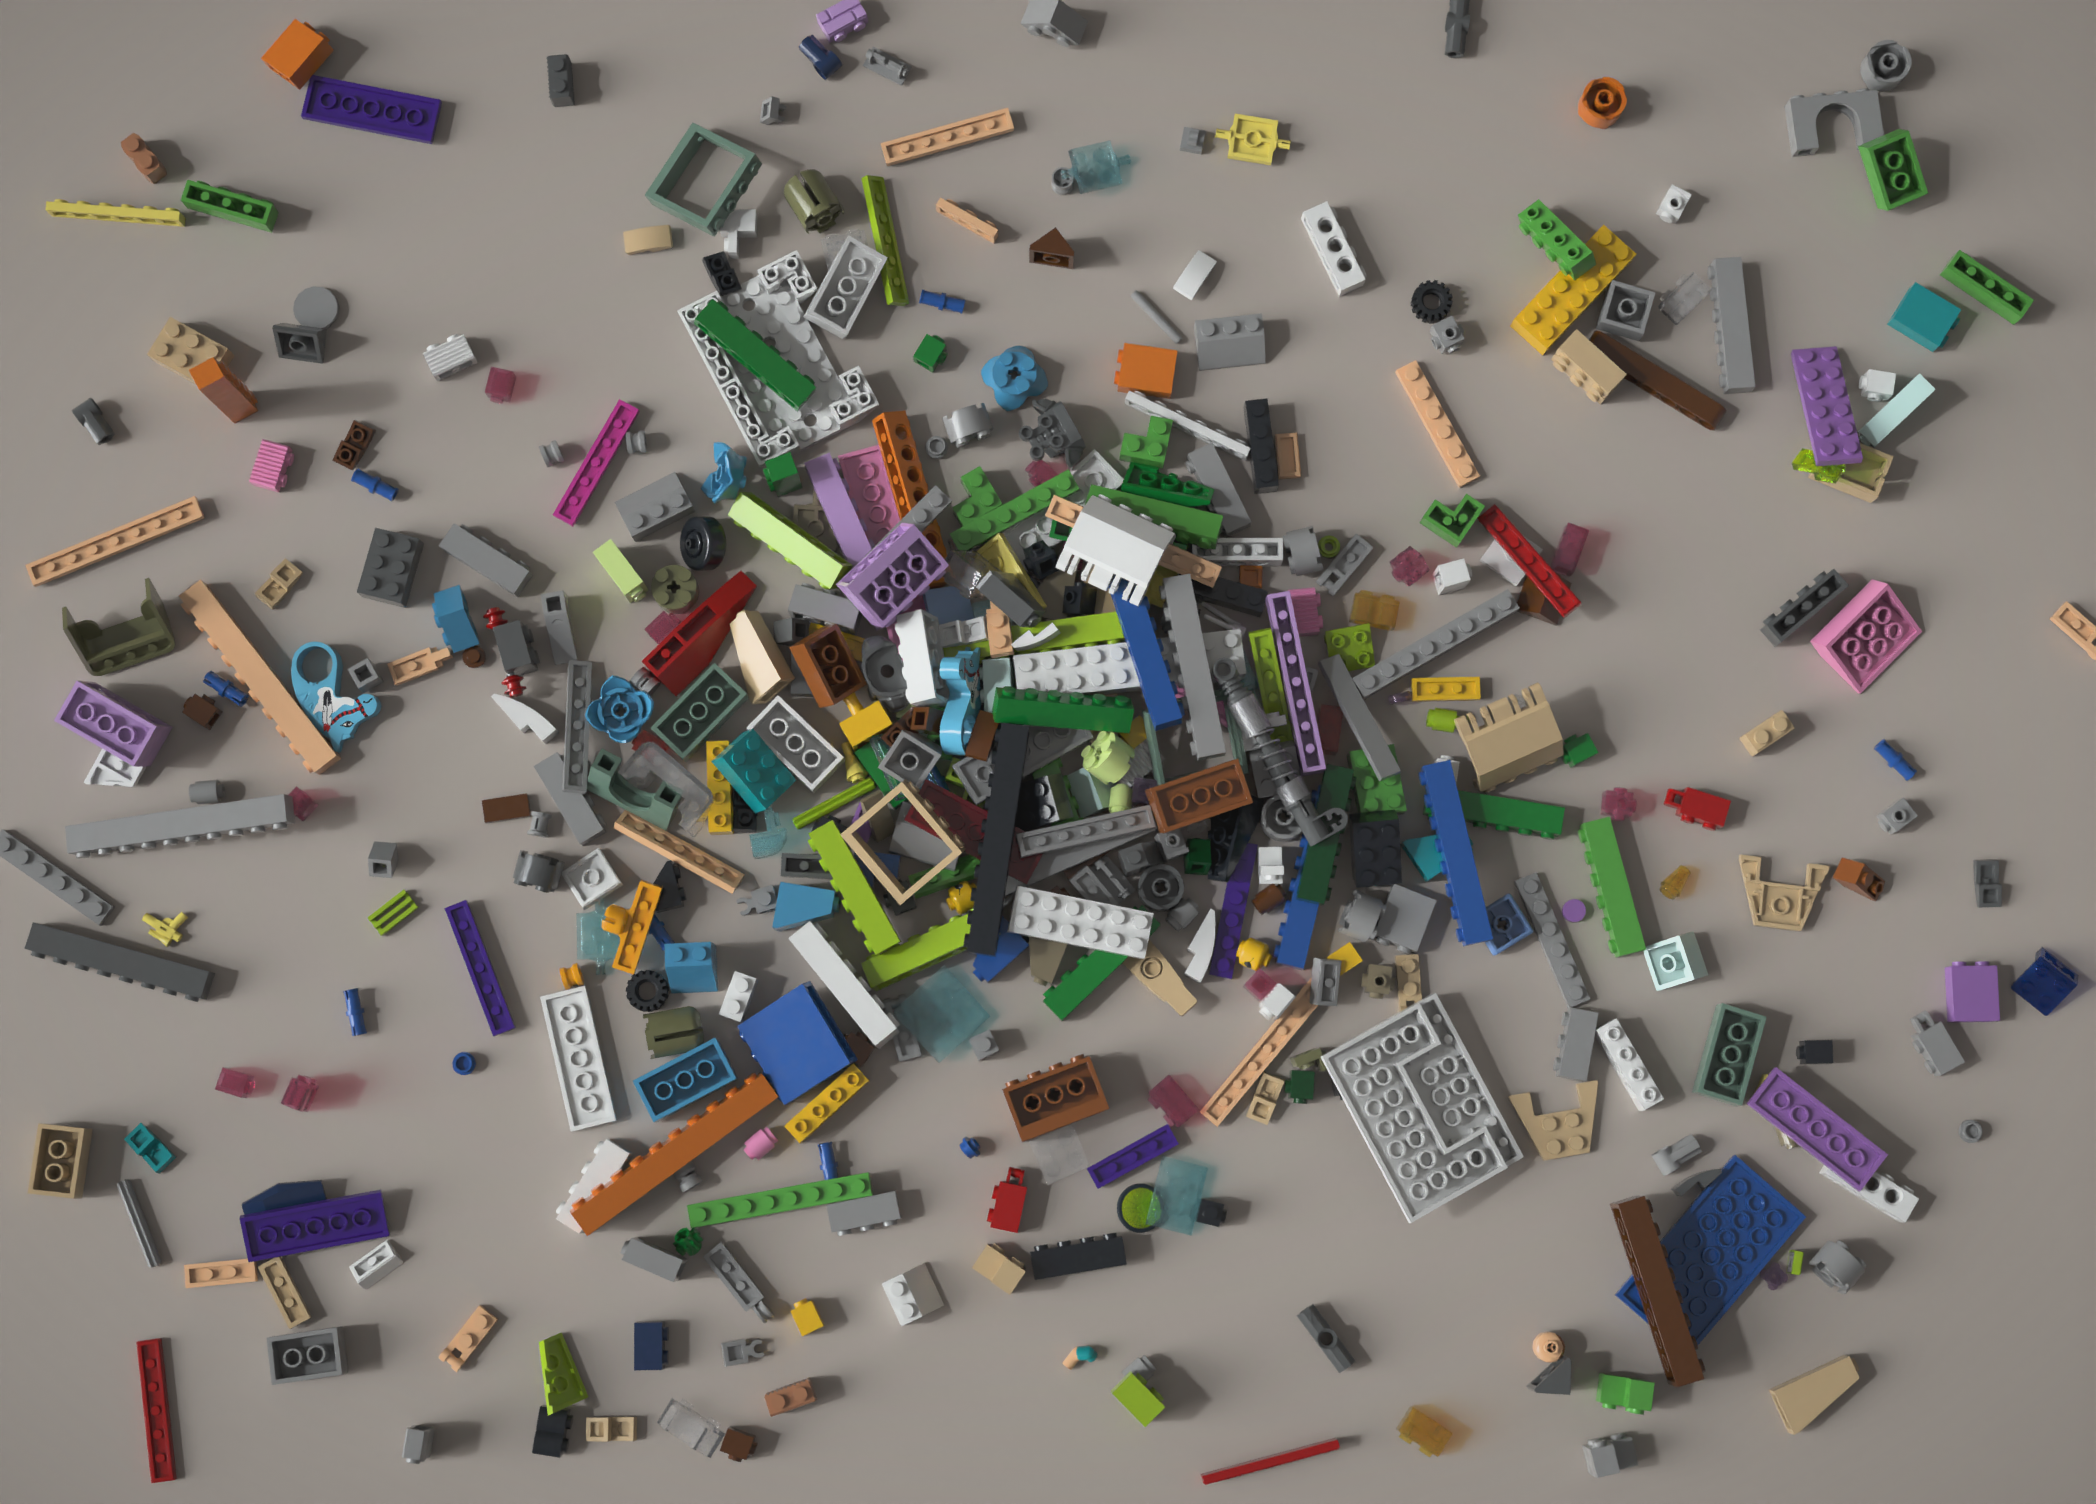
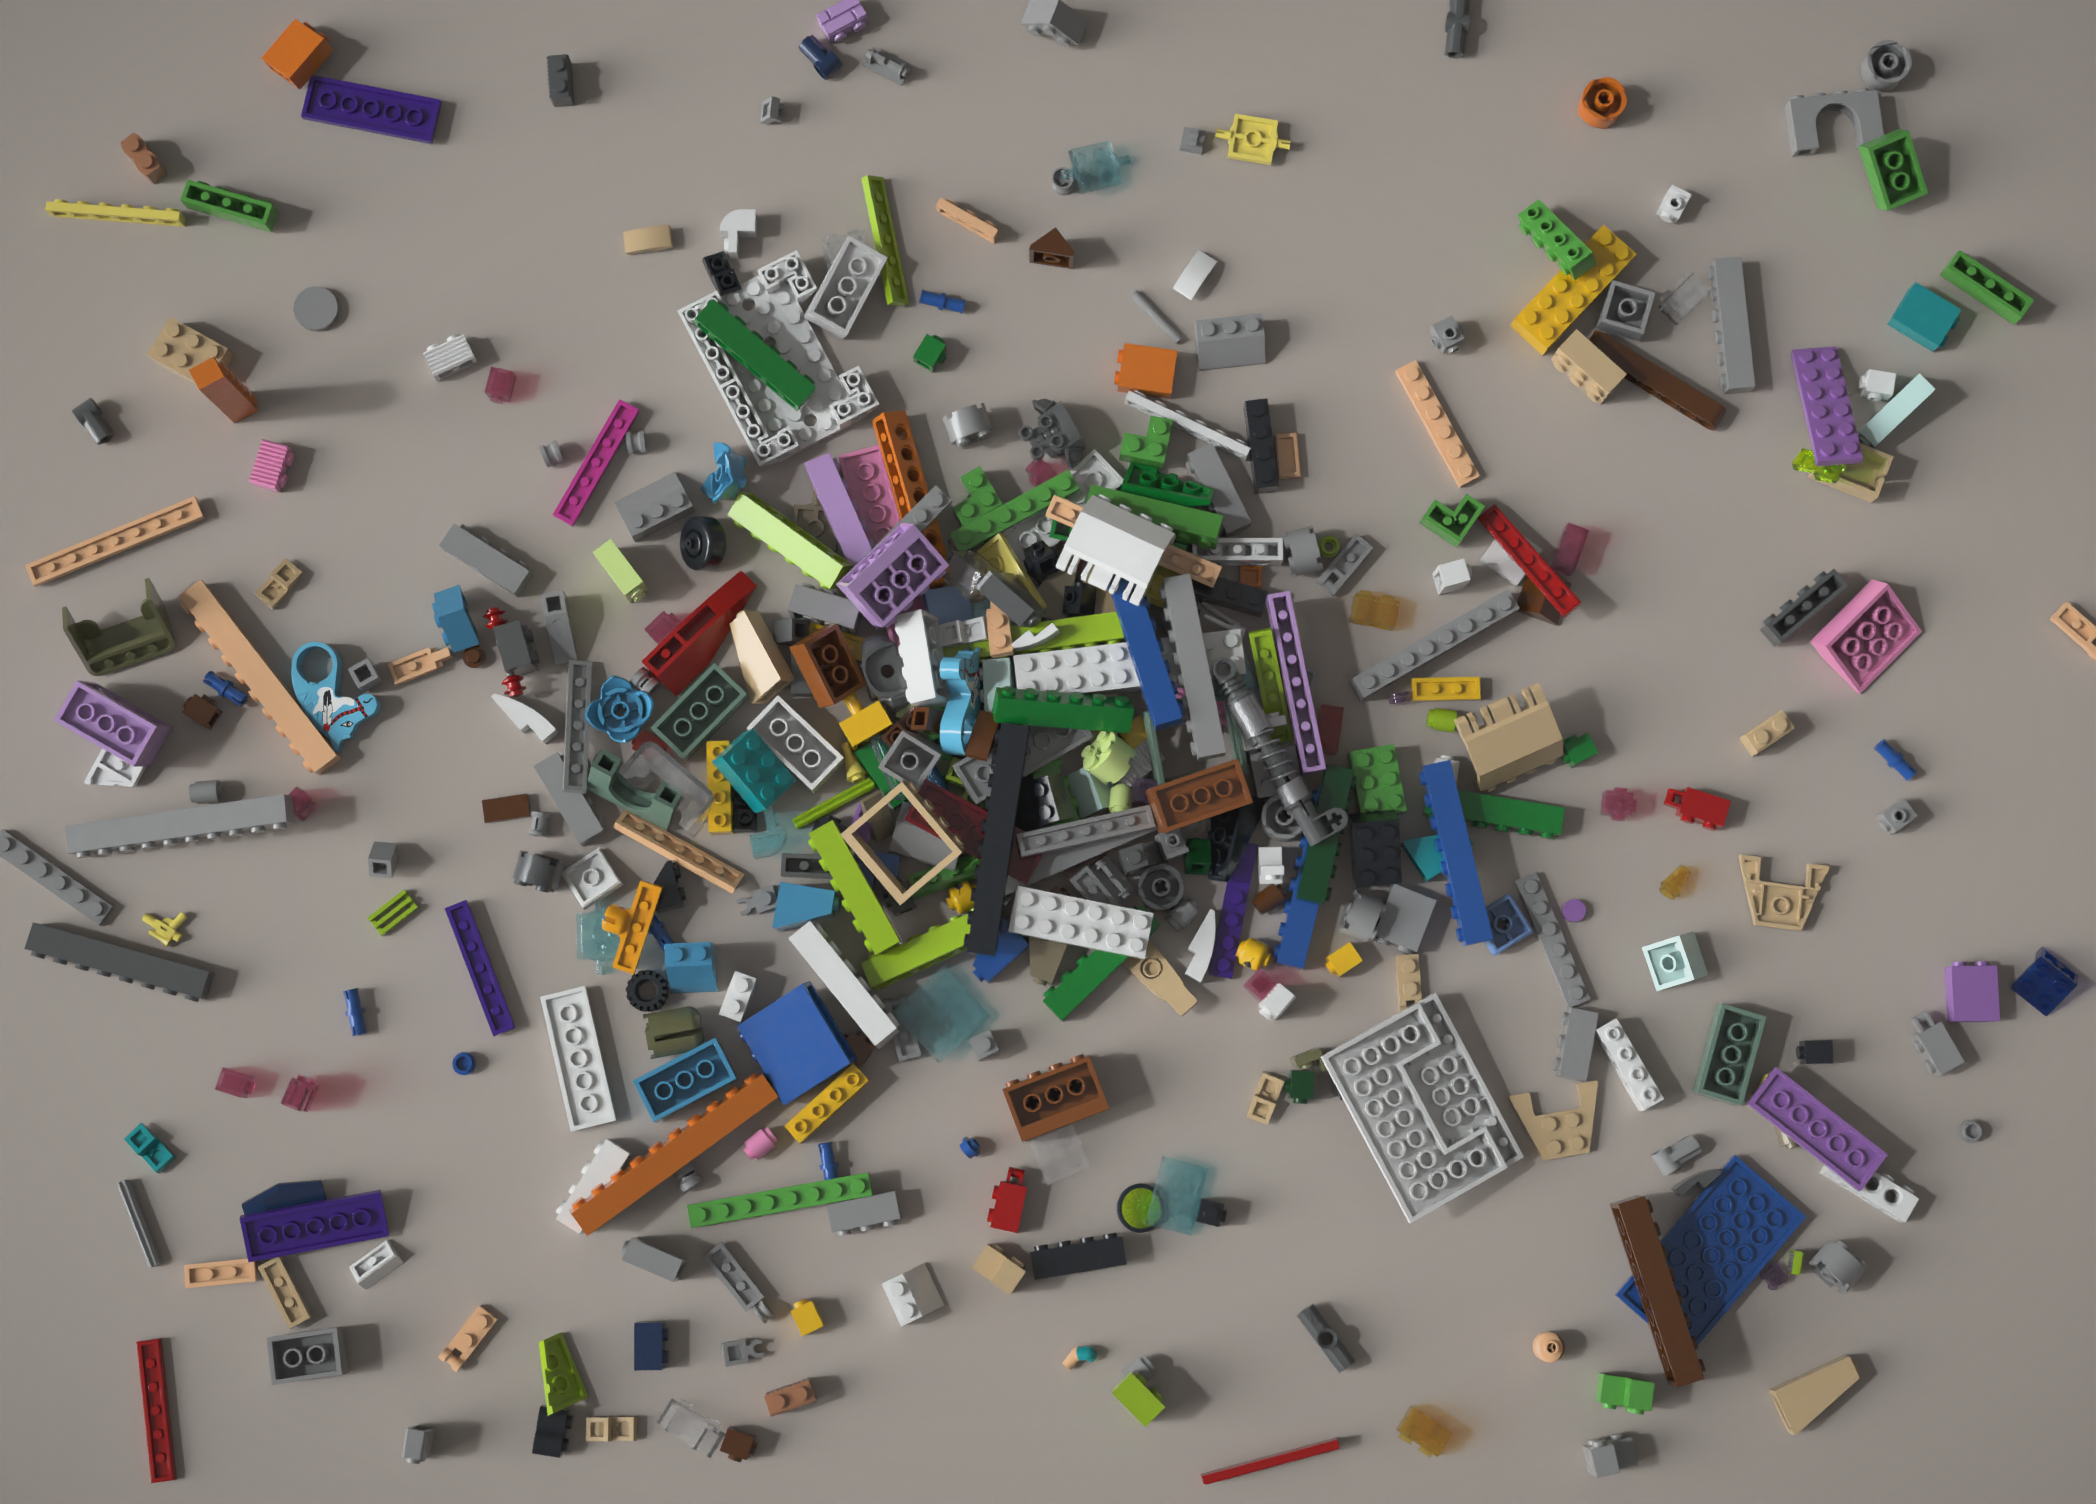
tan brick [27,1123,93,1199] -> none
dark grey slope [272,323,327,364] -> none
reddish brown slope [332,420,376,470] -> none
blue pin [351,468,399,502] -> none
dark grey brick [357,527,424,608] -> none
light orange wheel [559,963,584,990] -> none
sand green window [645,122,762,237] -> none
olive brick [651,565,699,614] -> none
green gear [673,1227,703,1256] -> none
green brick [763,452,803,497] -> none
olive cylinder [784,169,844,234] -> none
light nougat plate [880,108,1014,166] -> none
light grey plate [925,436,948,459] -> none
dark azure brick [981,346,1048,412] -> none
dark purple plate [1086,1124,1179,1189] -> none
clear pink brick [1147,1075,1199,1128] -> none
light nougat plate [1200,977,1318,1127] -> none
bright pink brick [1288,587,1323,637] -> none
white brick [1301,201,1367,297] -> none
light grey slope [1309,958,1341,1006] -> none
light grey tile [1318,654,1401,781] -> none
lime hinge [1324,623,1375,671] -> none
dark tan brick [1361,964,1395,999] -> none
clear pink brick [1389,546,1430,586] -> none
black tyre [1411,280,1453,324] -> none
dark grey slope [1526,1356,1571,1395] -> none
bright green brick [1578,817,1646,958] -> none
dark orange slope [1833,857,1885,901] -> none
dark grey slope [1973,859,2002,908] -> none

